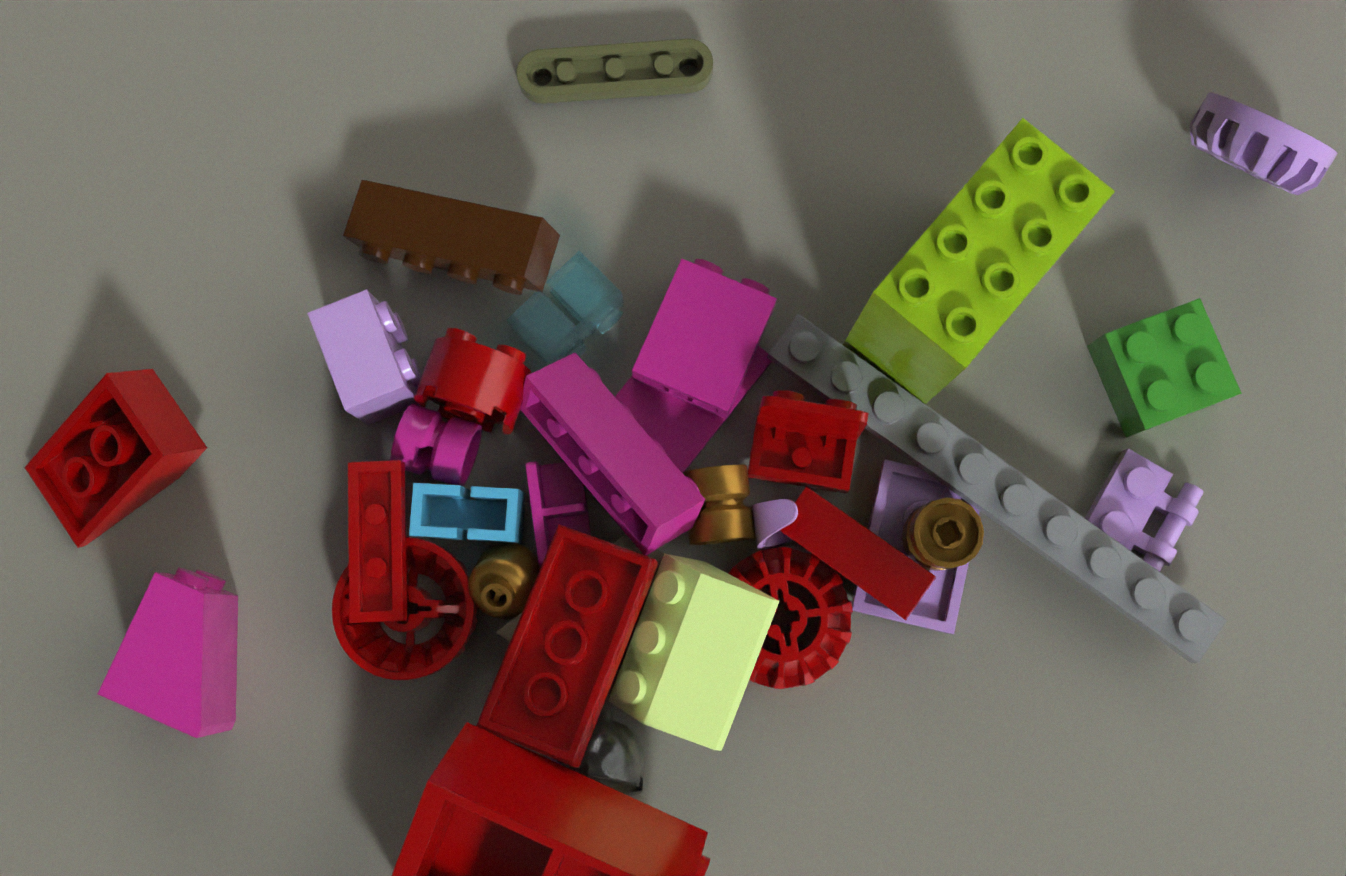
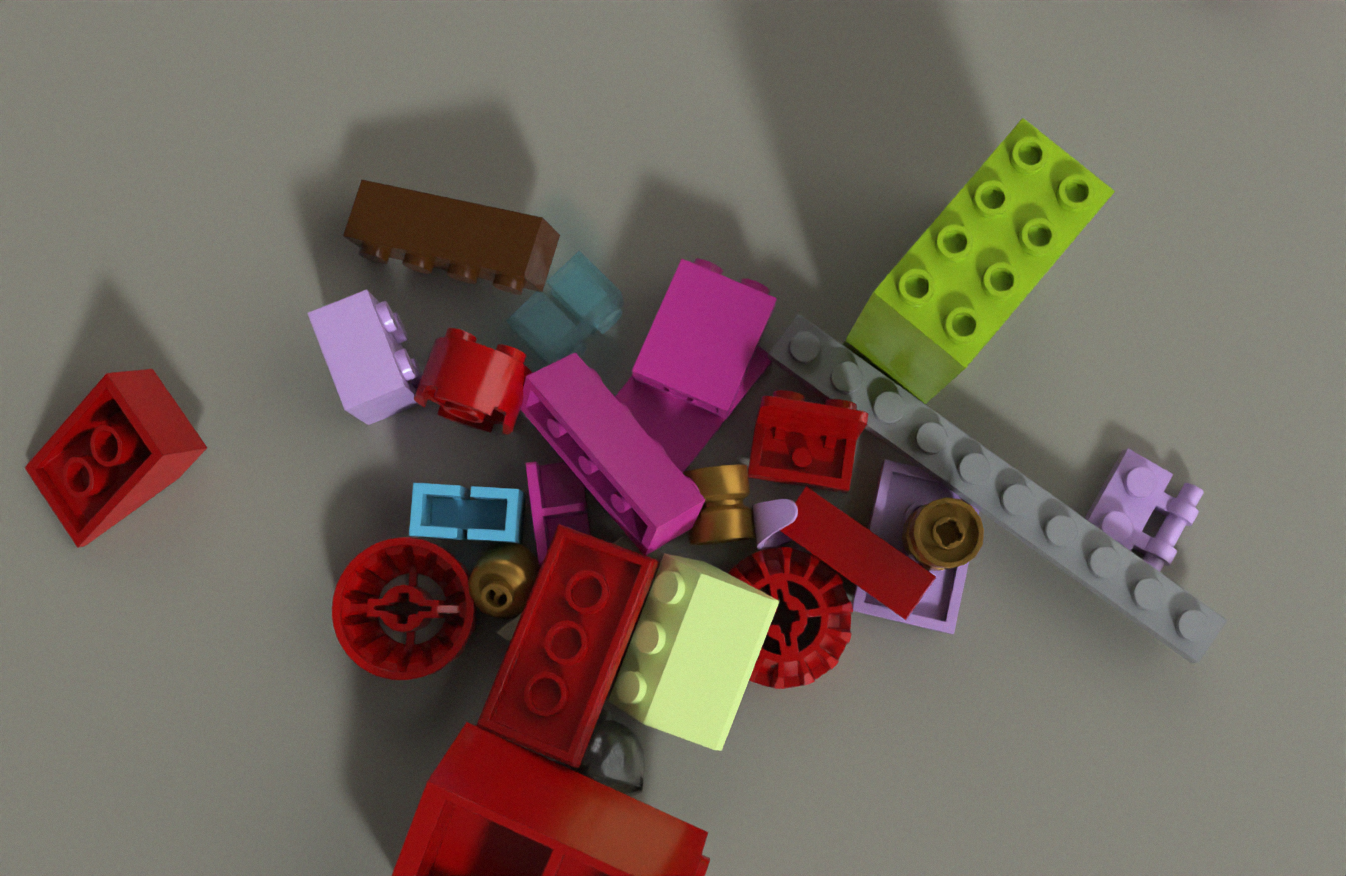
dark pink slope [97,567,238,738] -> none
red plate [348,460,407,623] -> none
dark pink wheel [390,404,482,486] -> none
olive plate [516,39,713,104] -> none
bright green brick [1087,298,1242,438] -> none
lavender gear [1189,92,1338,196] -> none

